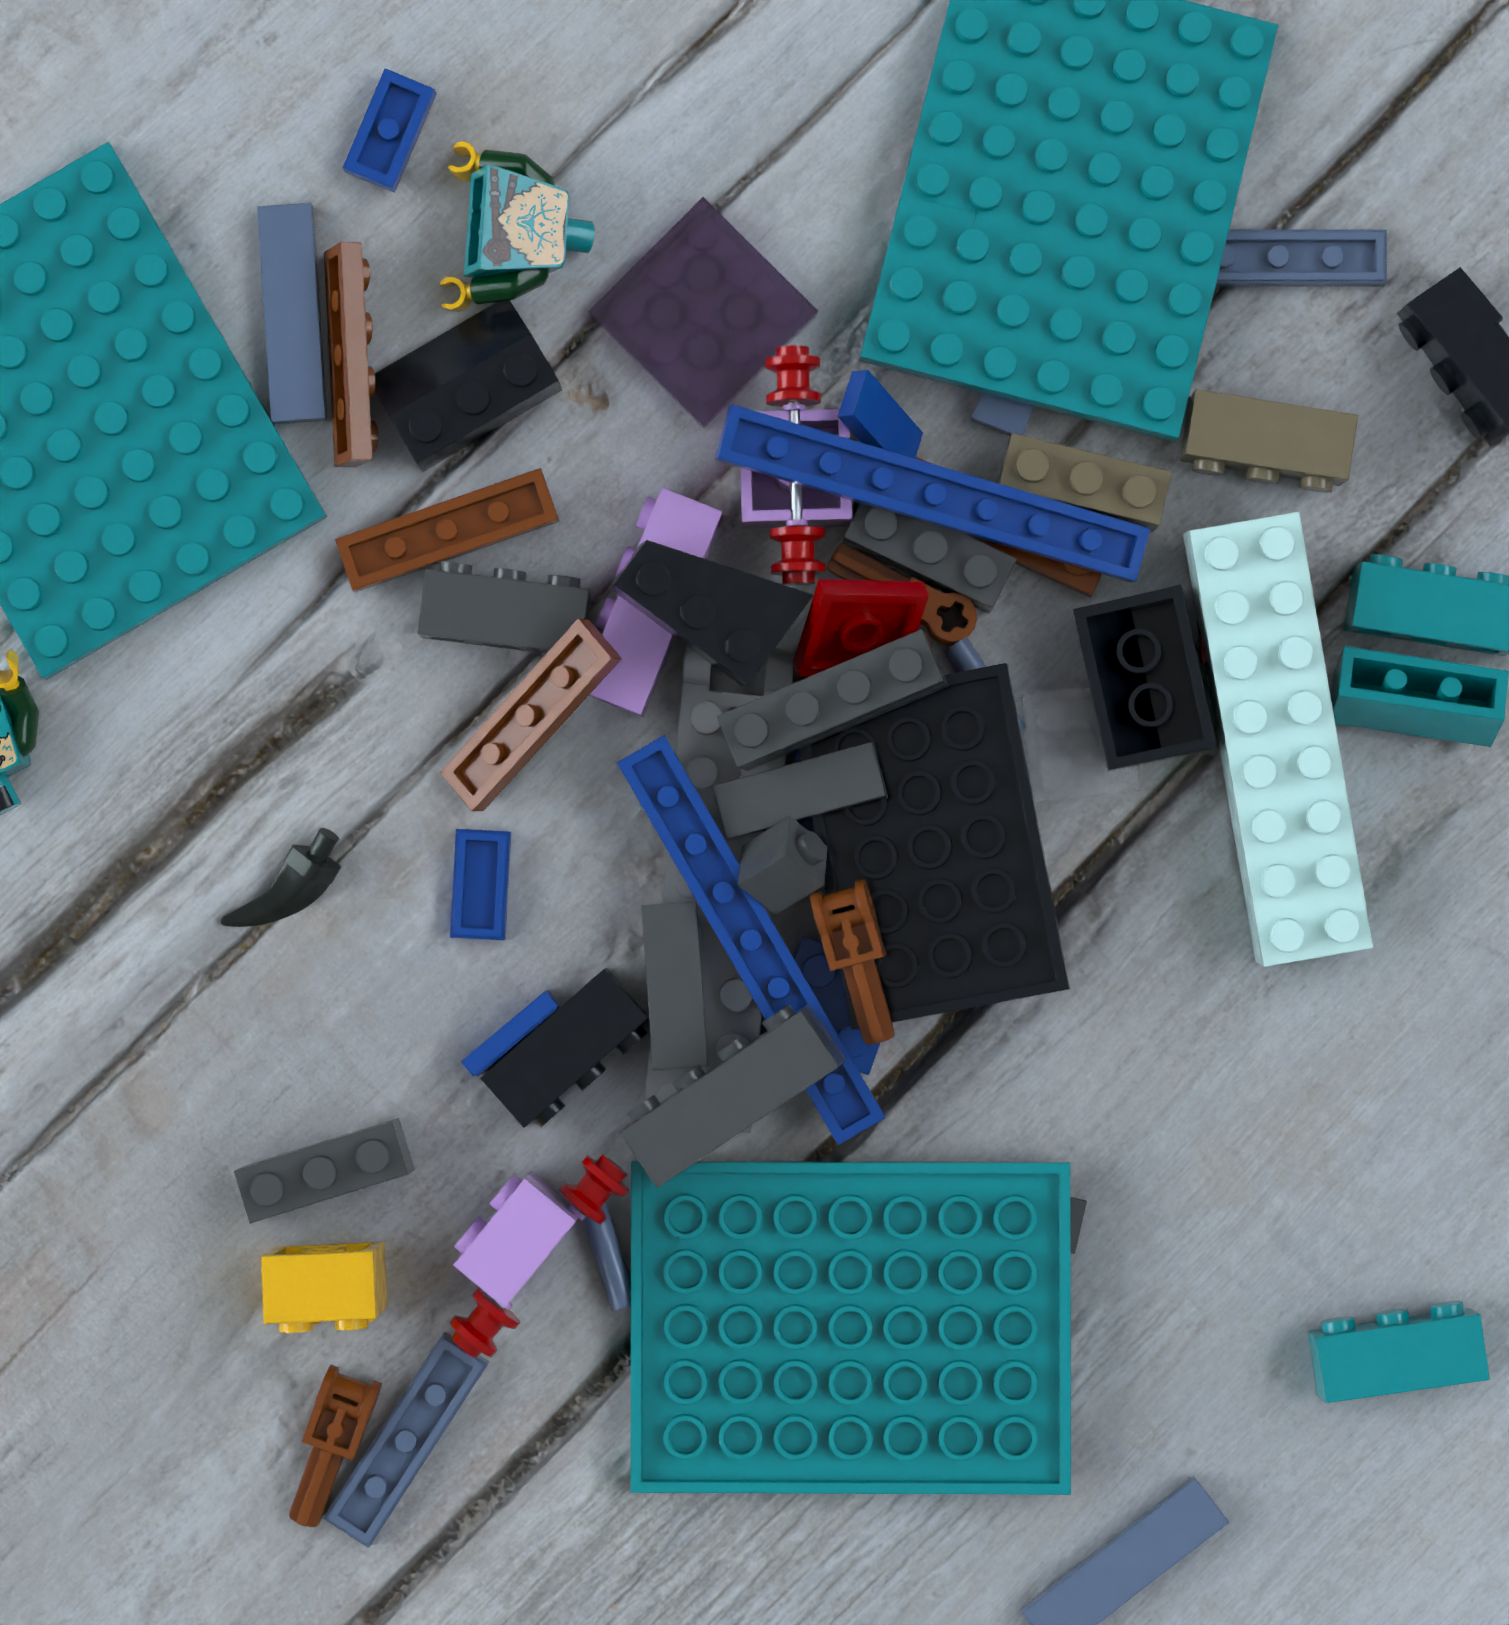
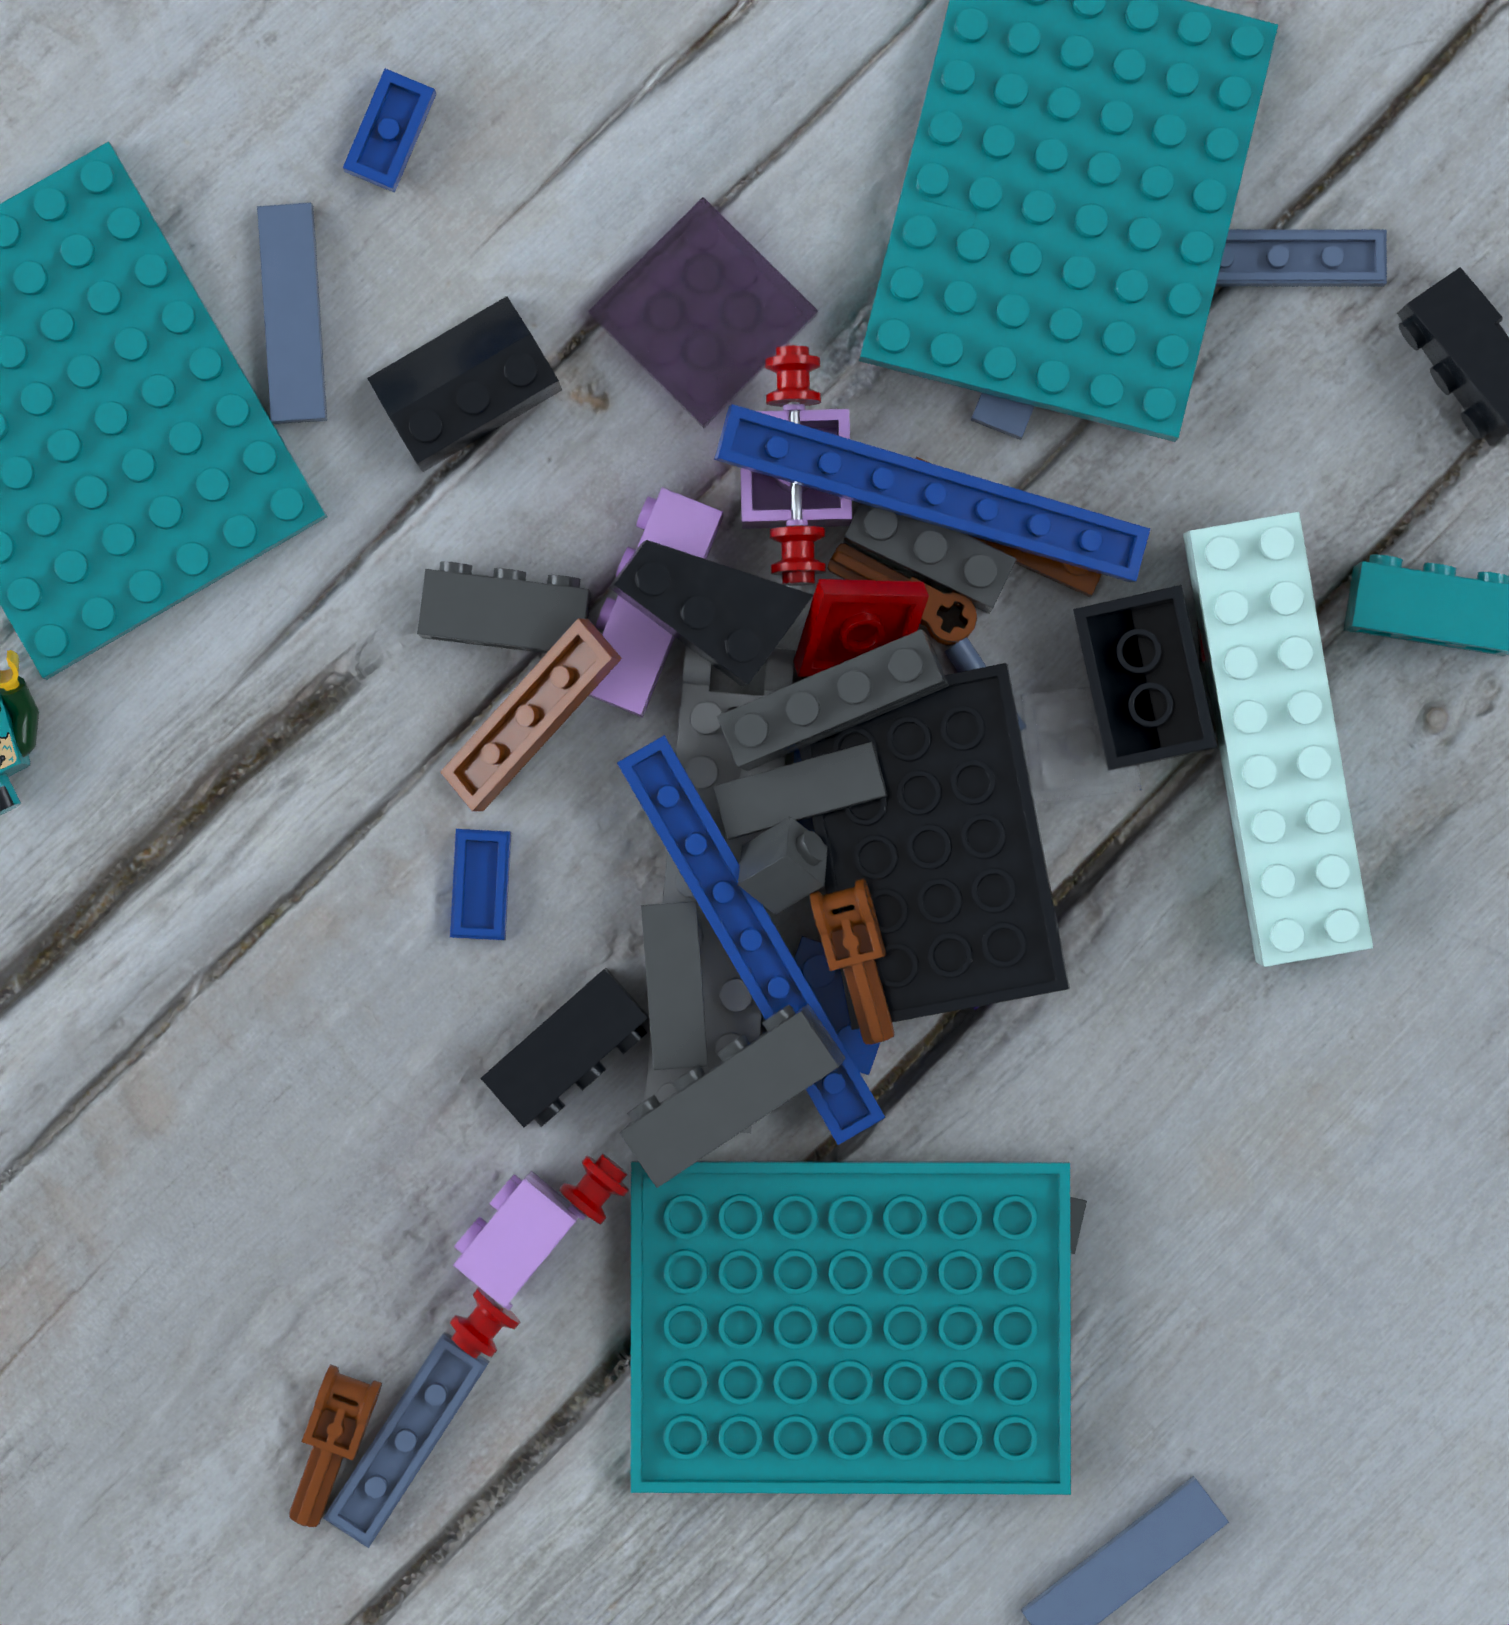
pearl dark grey bar [220,828,341,927] -> none
dark grey brick [234,1118,415,1224] -> none
yellow brick [261,1241,388,1333] -> none
dark orange plate [324,242,378,467] -> none
dark orange plate [335,468,560,593] -> none
torso [439,141,595,312] -> none
blue tile [461,990,561,1077] -> none
sand blue piece [583,1202,631,1311] -> none
blue tile [838,370,923,458] -> none
dark tan brick [998,433,1172,532] -> none
dark tan brick [1180,389,1359,493] -> none
teal brick [1308,1301,1490,1403] -> none
teal brick [1331,646,1509,747] -> none

